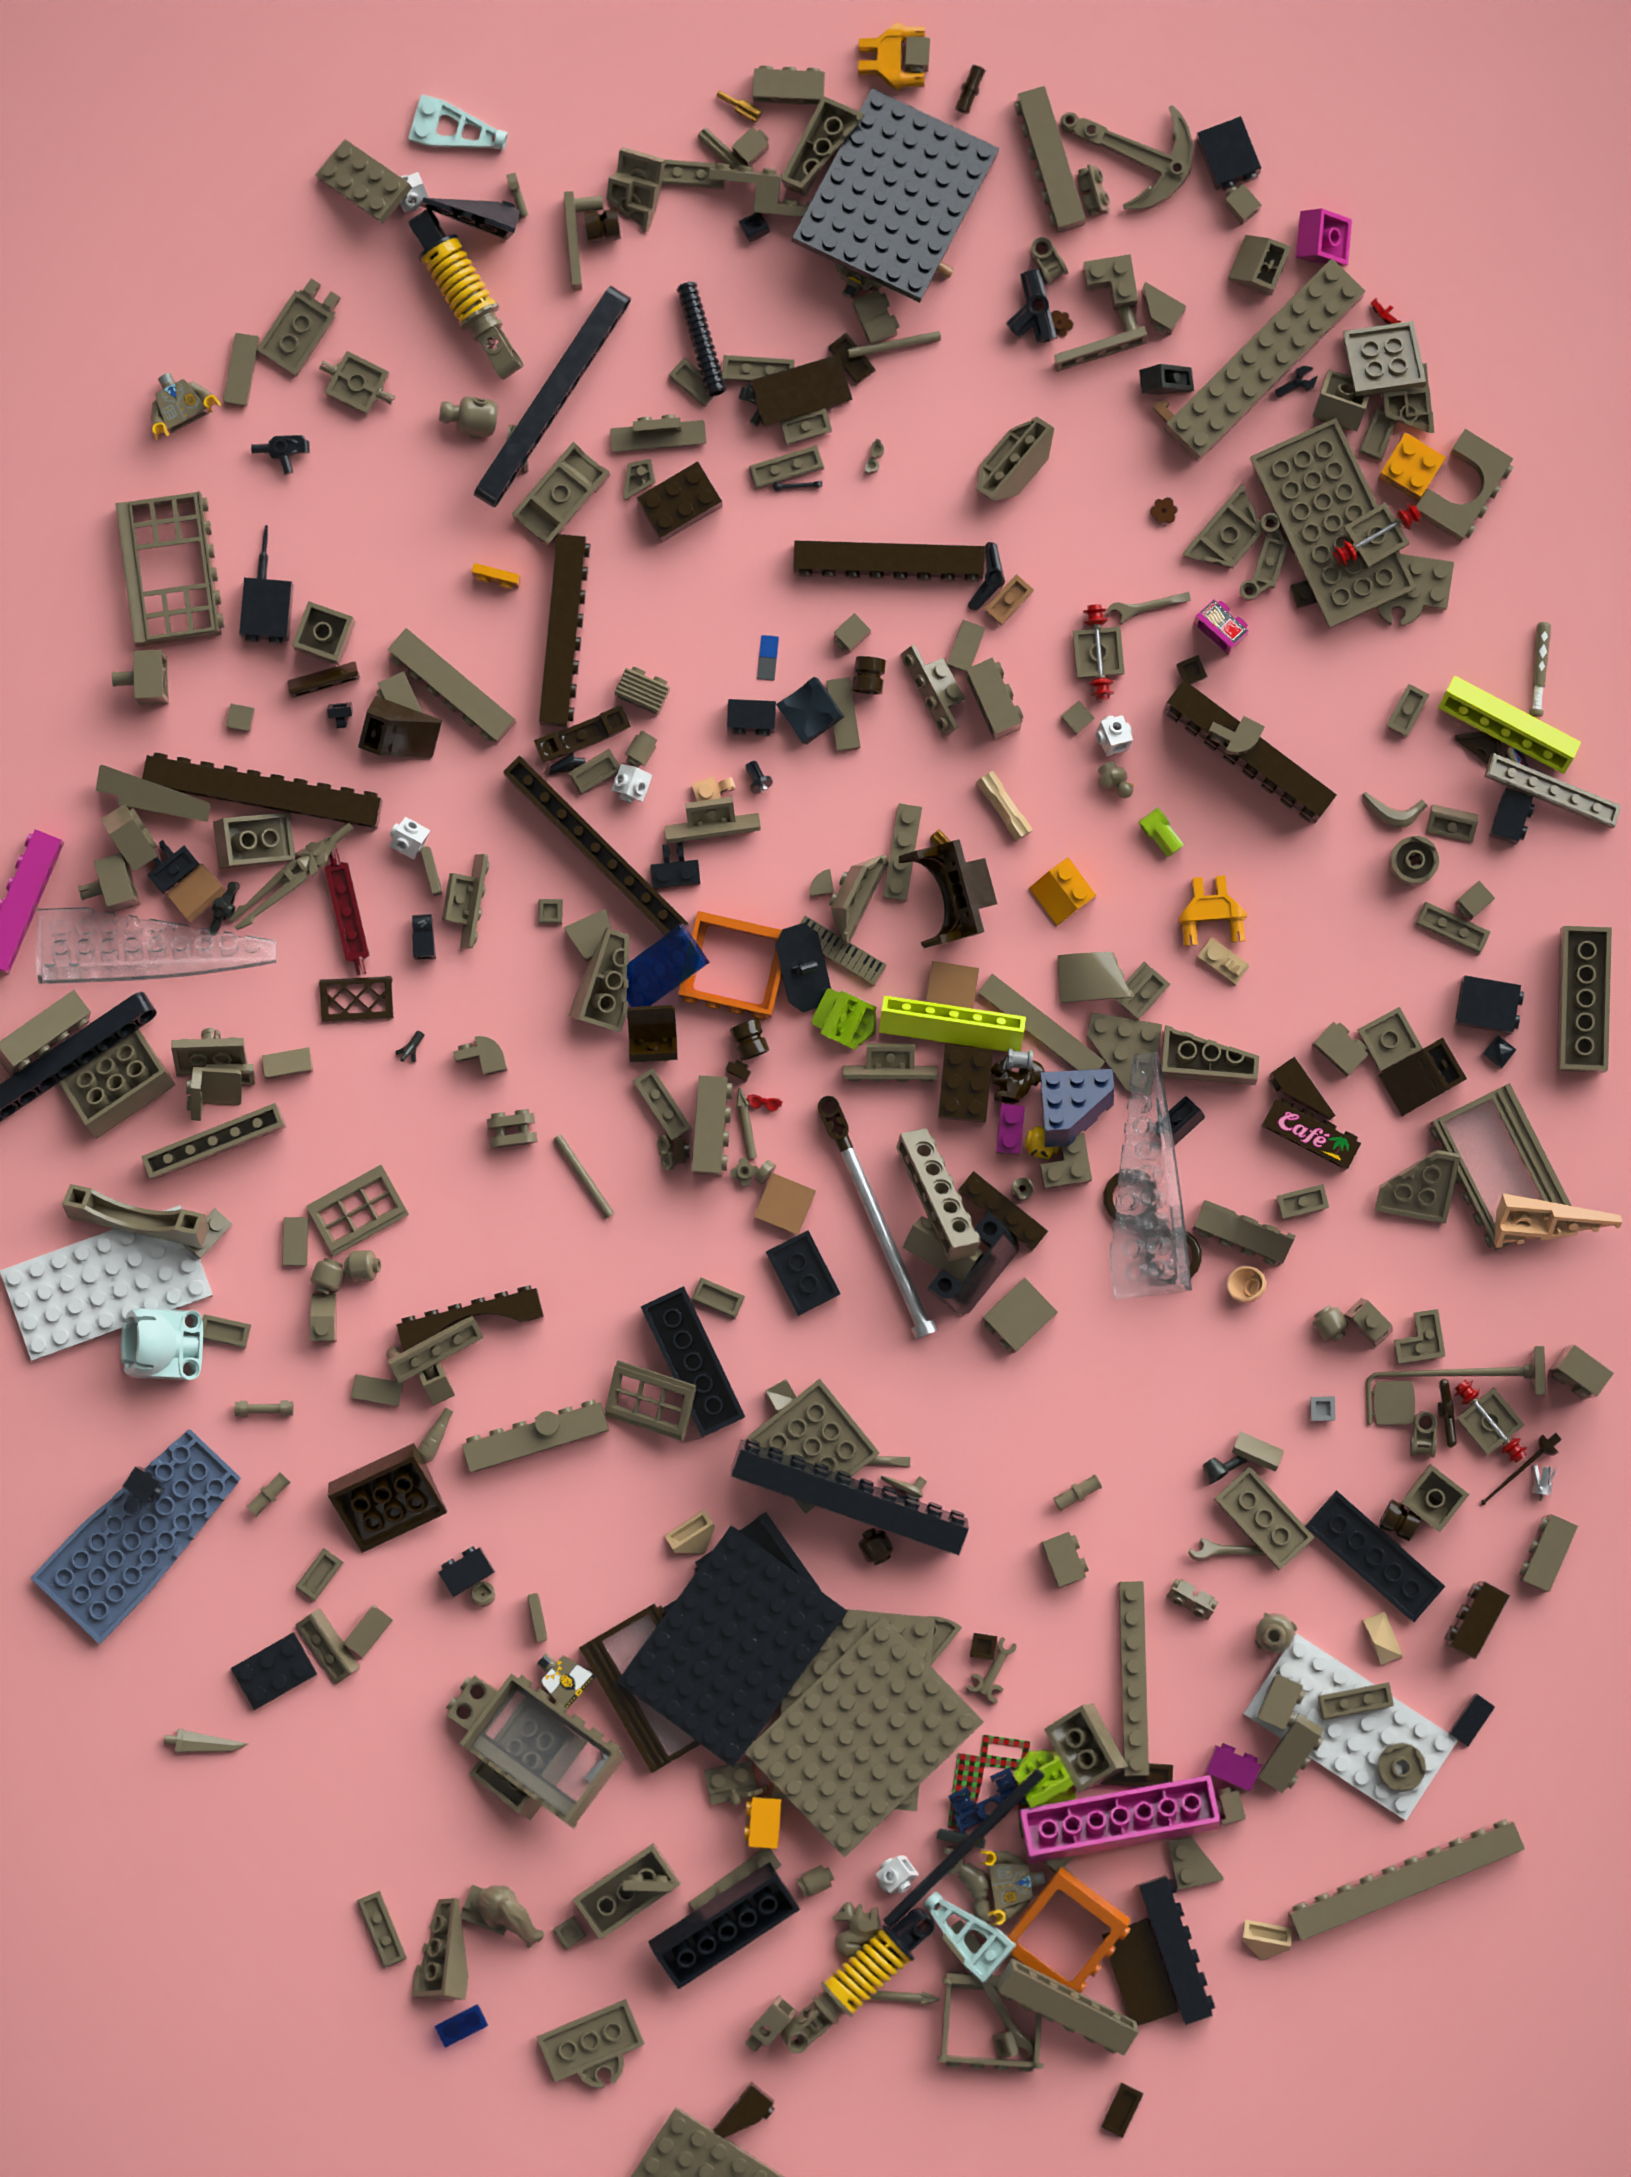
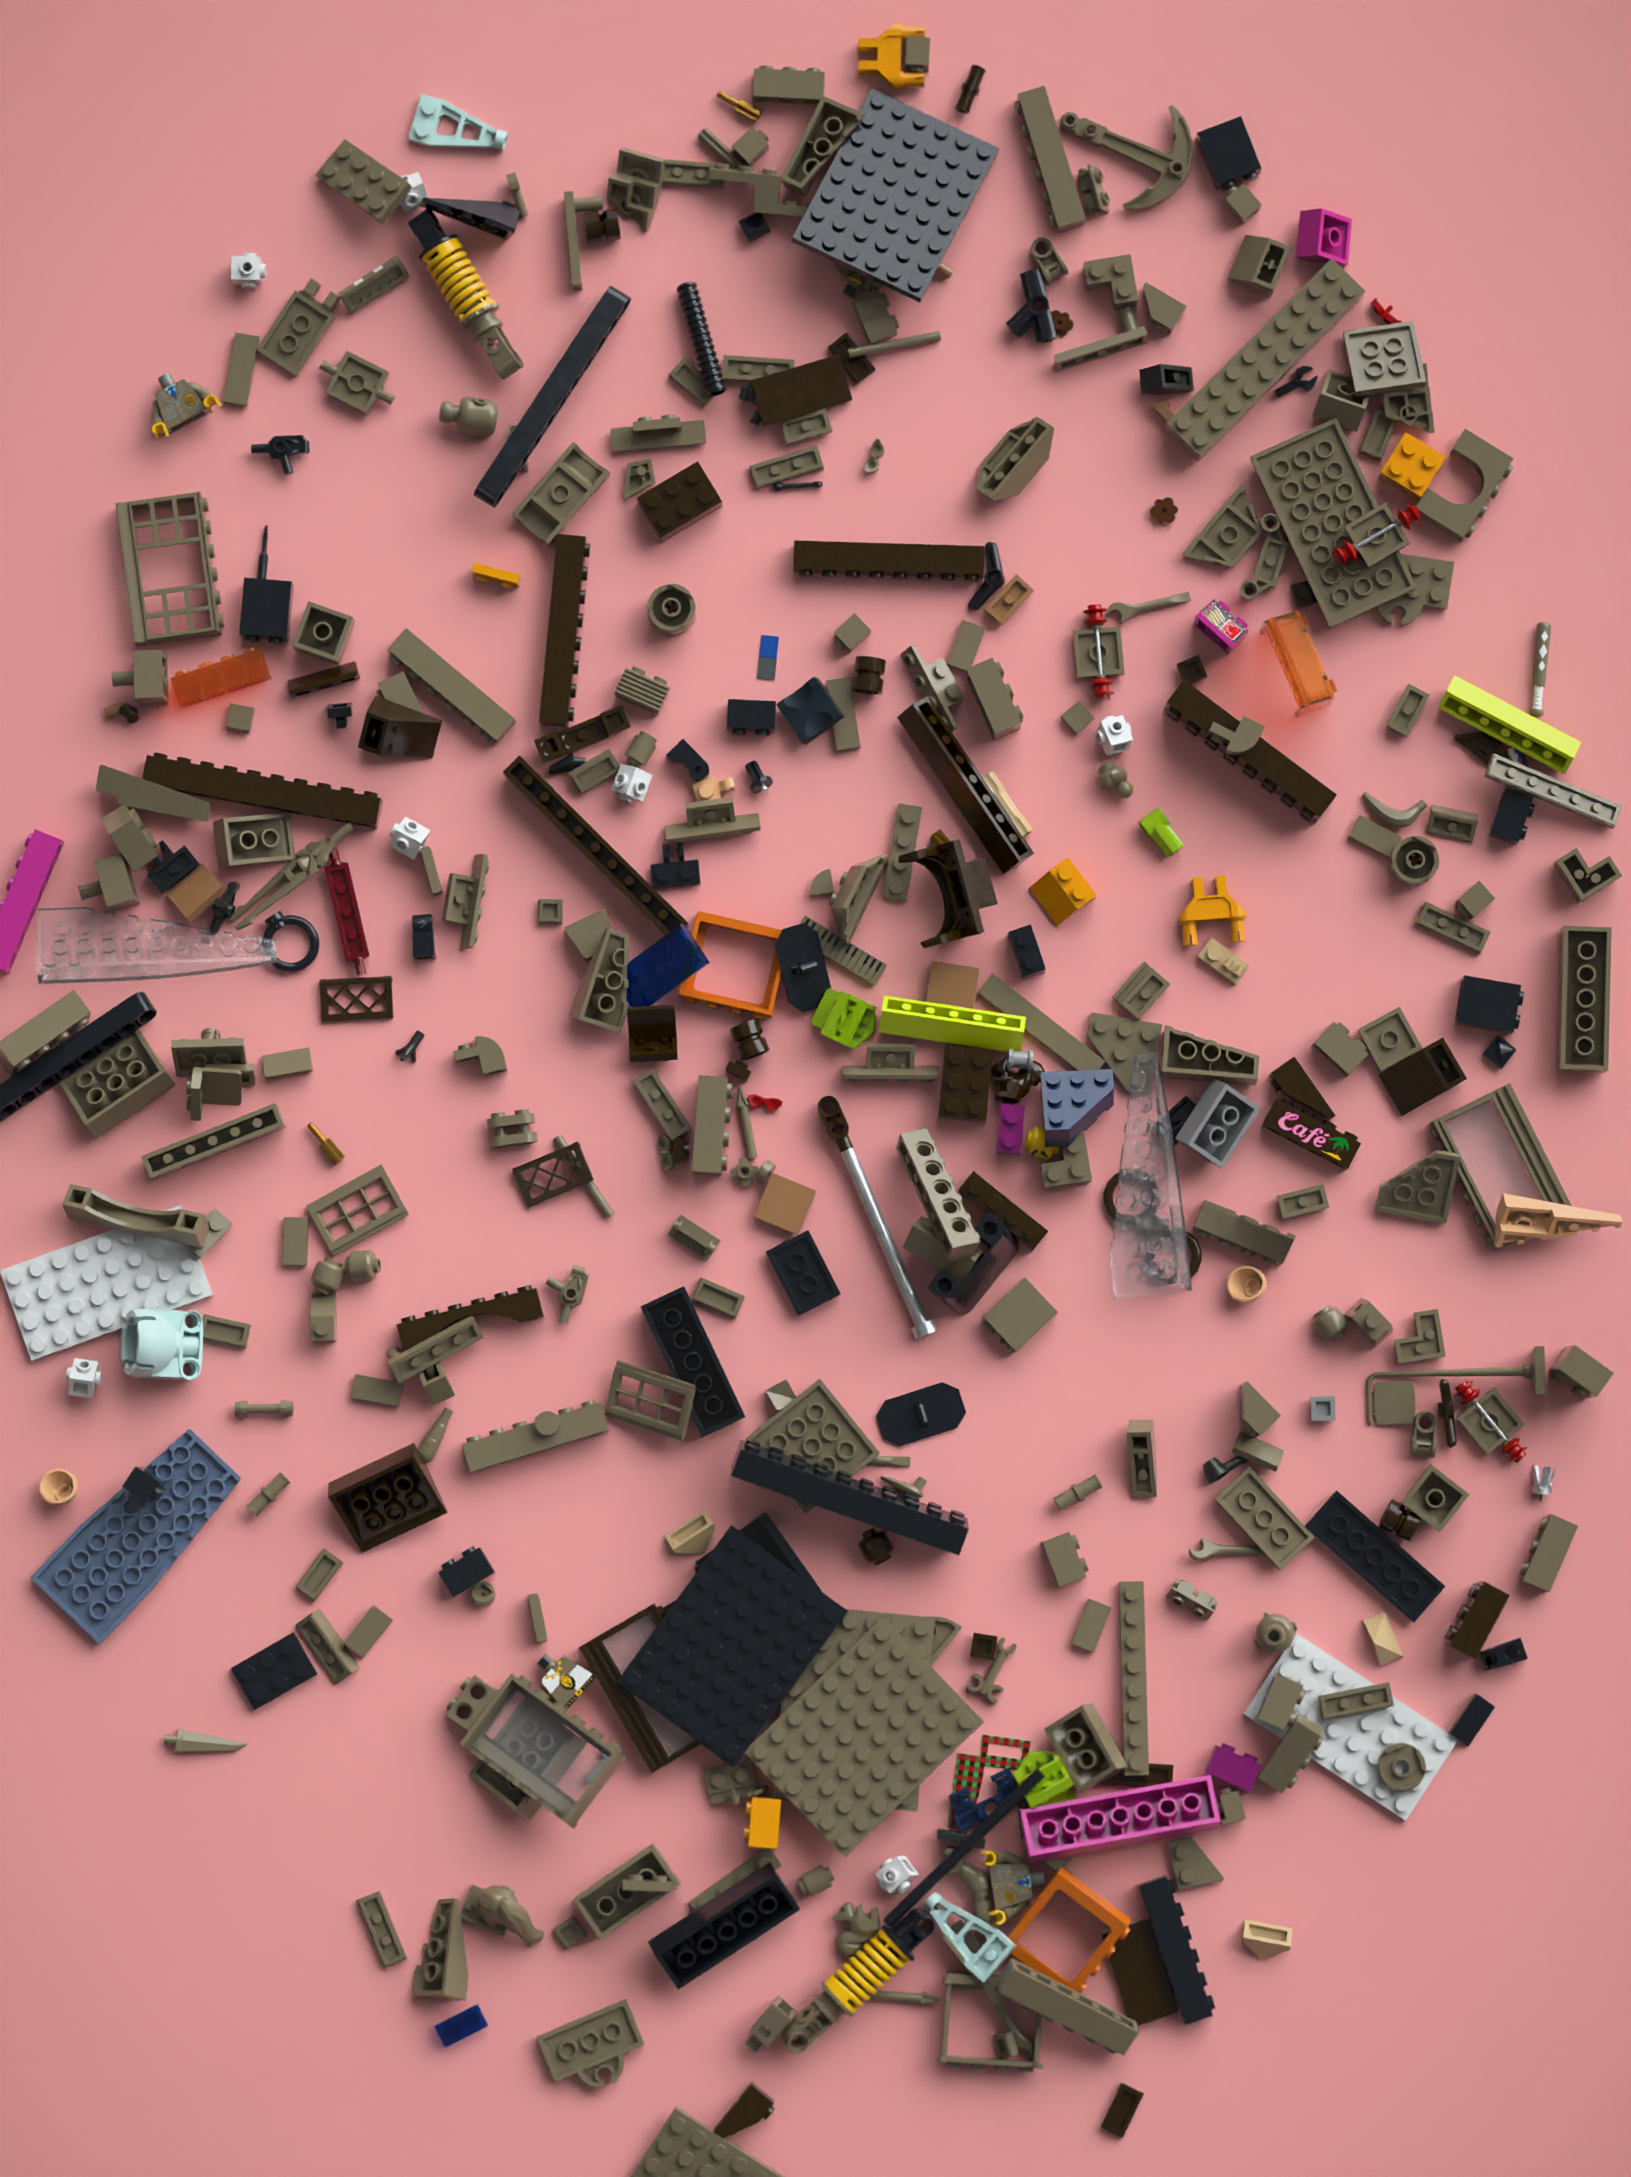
dark tan piece [1011,1178,1033,1201] -> none
dark tan slope [1058,952,1134,1003] -> none
dark tan brick [1288,1819,1525,1941] -> none
dark brown sword [1481,1433,1562,1505] -> none
none -> light nougat piece [39,1469,78,1506]
none -> white brick [66,1358,102,1399]
none -> arm [104,702,139,724]
none -> clear orange brick [171,647,272,708]
none -> white brick [231,253,266,288]
none -> black piece [262,911,319,972]
none -> pearl gold axle [307,1122,345,1165]
none -> dark tan plate [337,255,410,314]
none -> dark brown window [512,1141,594,1208]
none -> dark tan piece [545,1265,589,1324]
none -> dark tan brick [648,584,696,635]
none -> black leg [666,739,709,782]
none -> dark tan hinge [668,1215,721,1261]
none -> black shield [876,1382,966,1446]
none -> dark brown brick [897,696,1034,874]
none -> black brick [1007,924,1046,980]
none -> dark tan tile [1071,1599,1111,1652]
none -> dark tan slope [1127,1419,1157,1498]
none -> light grey brick [1175,1078,1260,1168]
none -> dark tan slope [1240,1381,1281,1437]
none -> clear orange windscreen [1259,611,1337,718]
none -> dark tan tile [1348,815,1402,858]
none -> black leg [1479,1637,1528,1671]
none -> dark tan brick [1553,848,1622,904]

